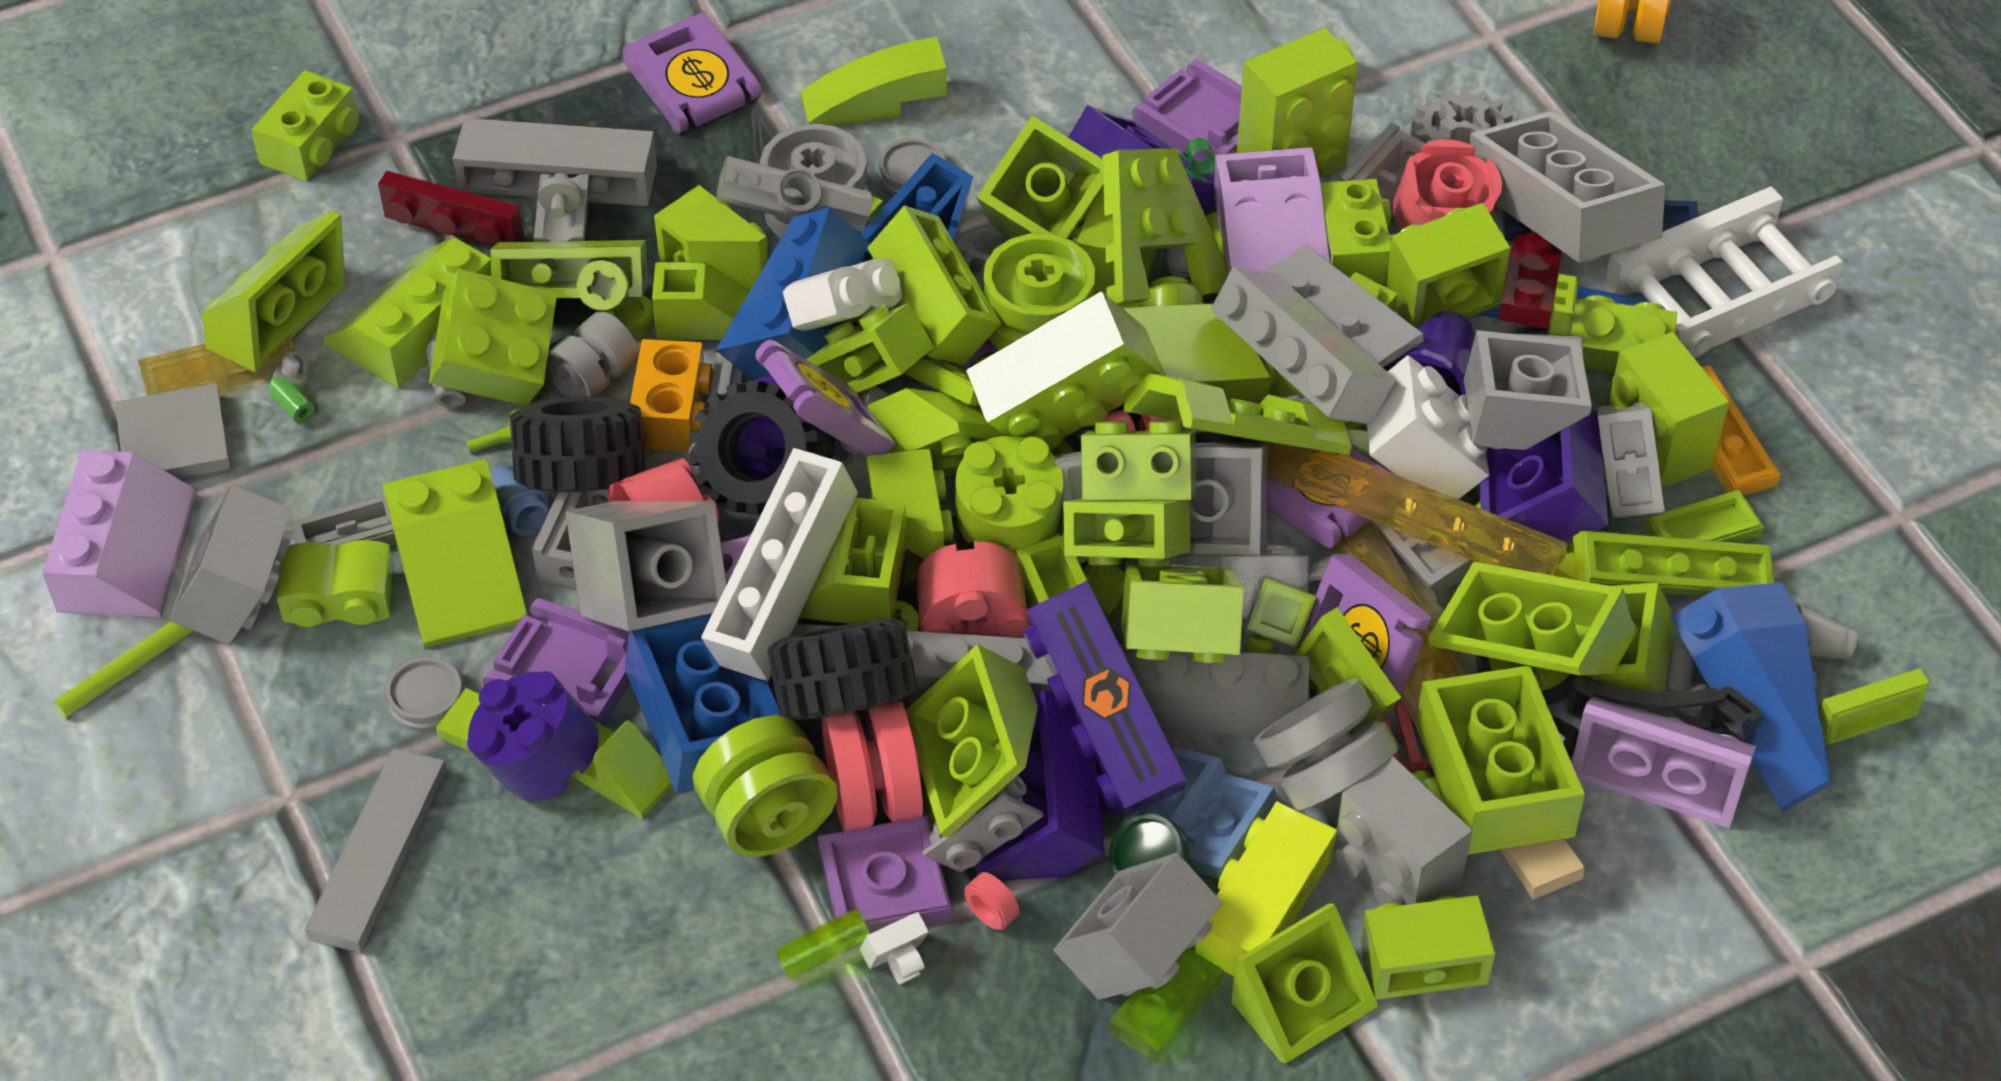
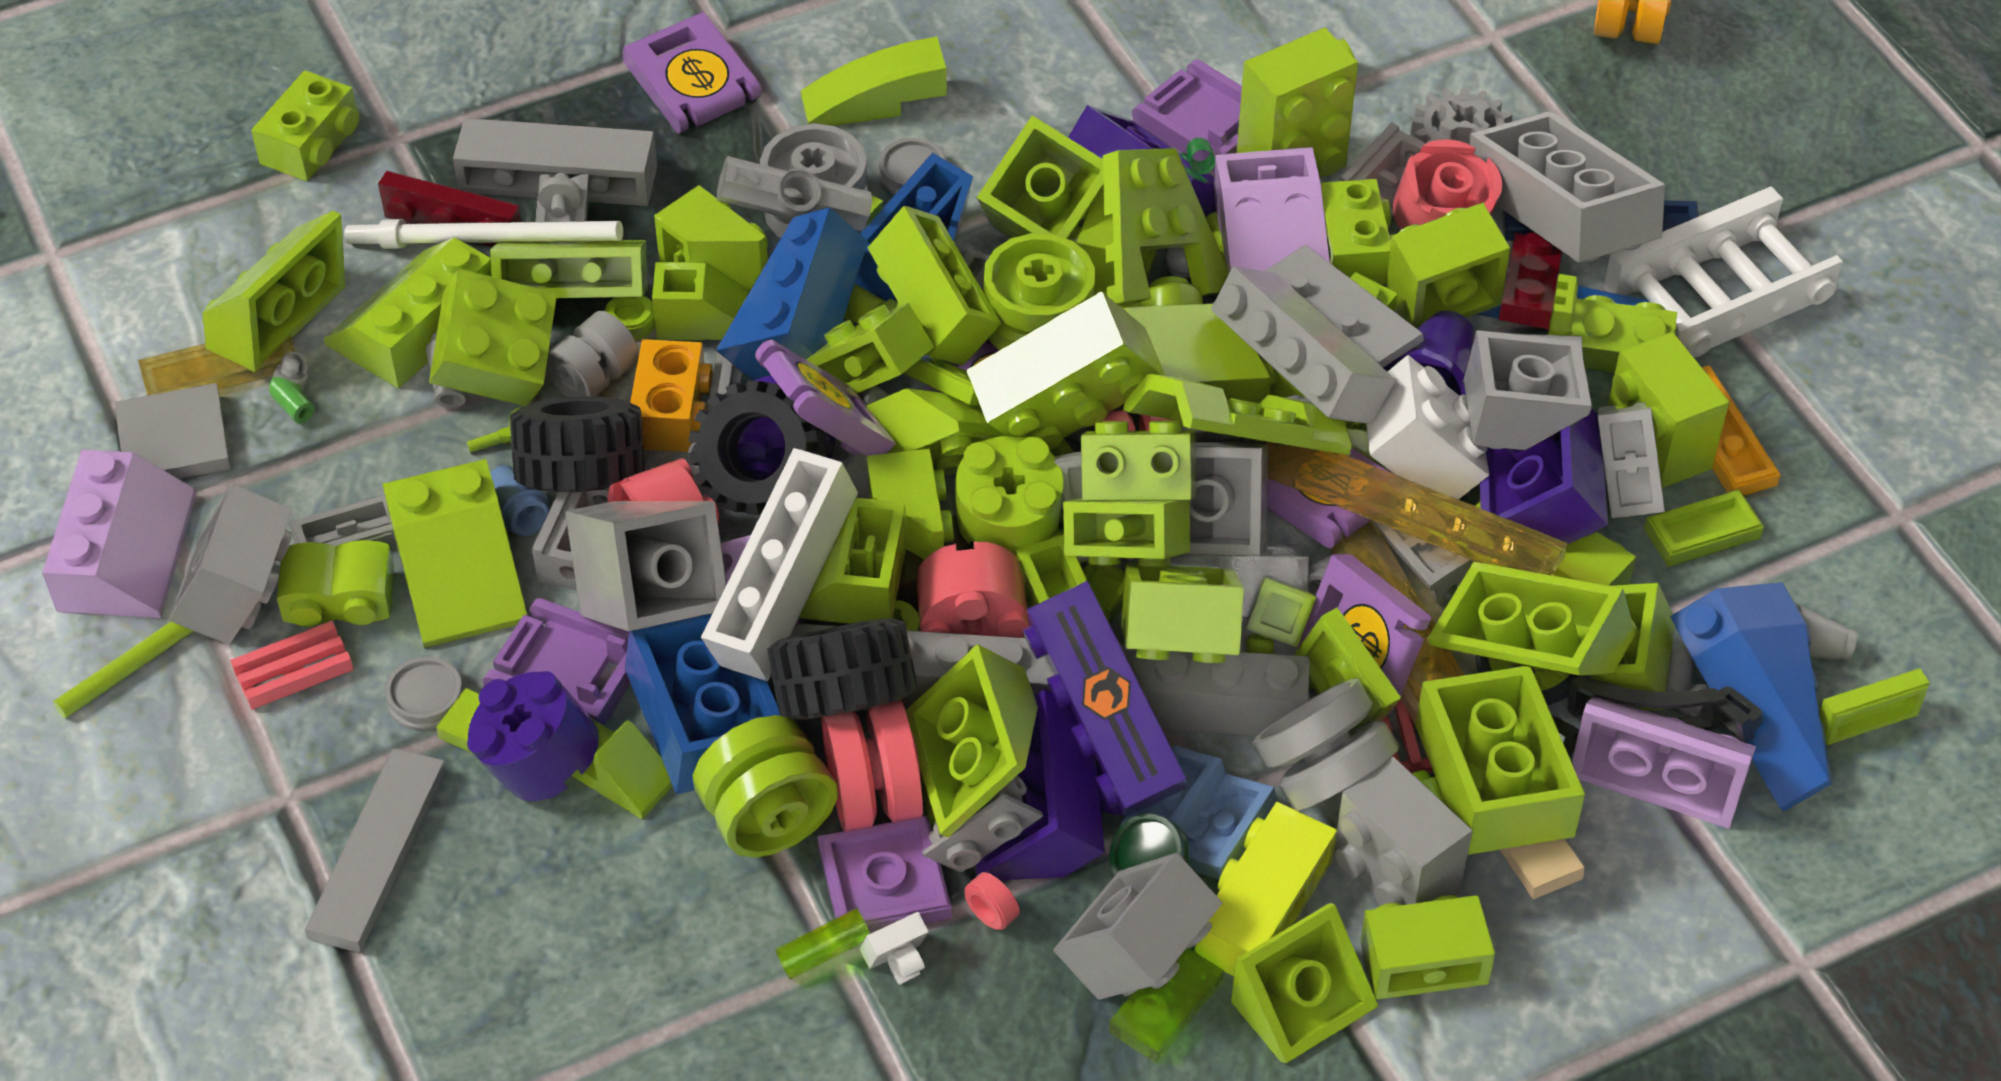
lime wheel [576,260,630,311] -> none
white brick [783,258,903,331] -> none
lime tile [1573,531,1775,597] -> none
none -> coral tile [230,621,354,710]
none -> white bar [344,219,623,249]

